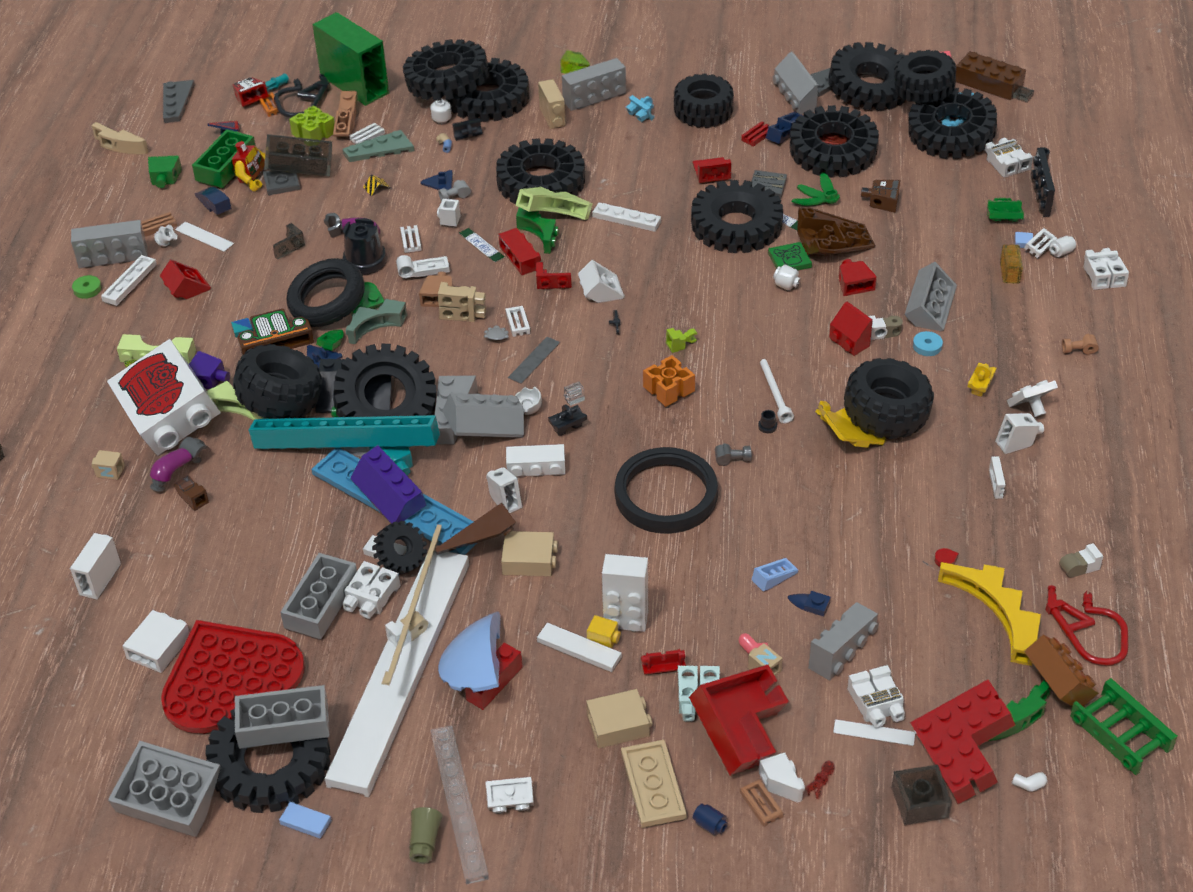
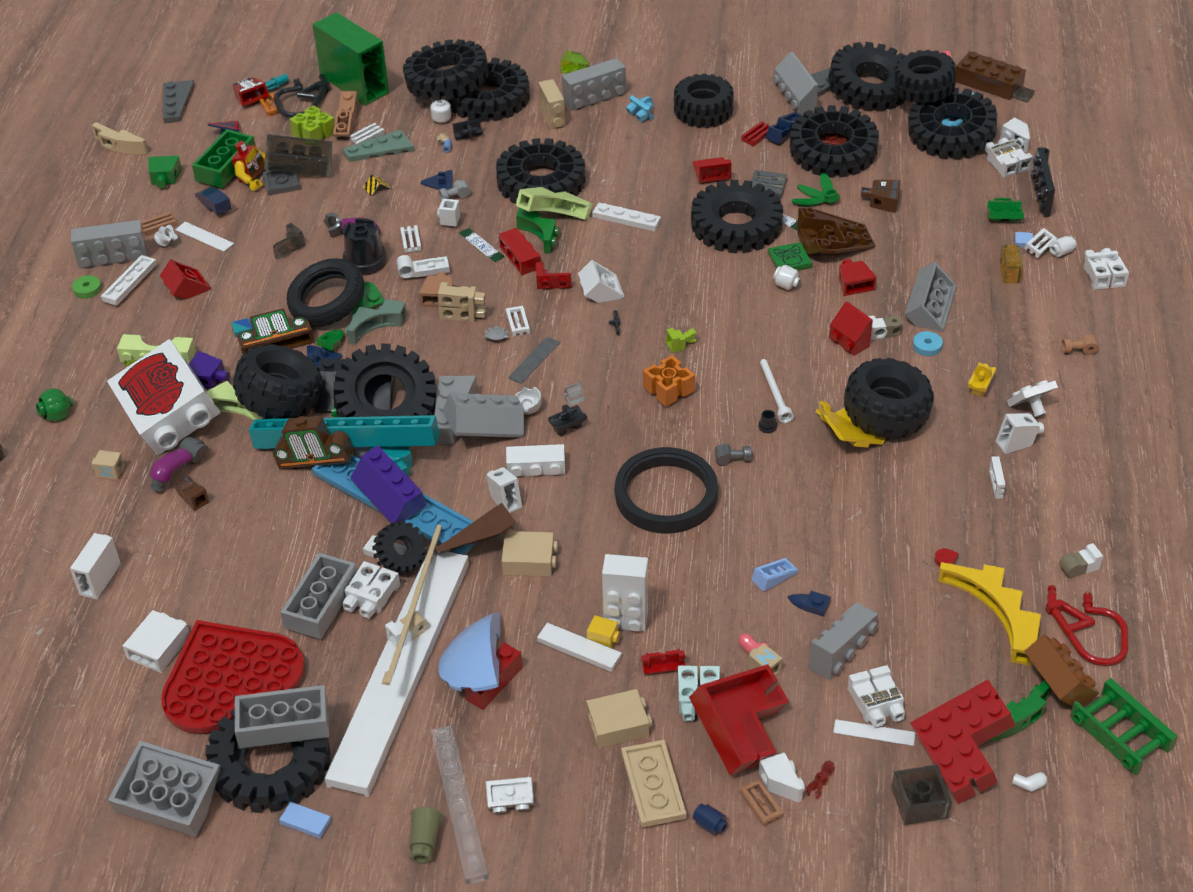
none -> green plant [36,388,73,422]
none -> brick [273,416,355,469]
none -> white slope [1000,118,1030,152]

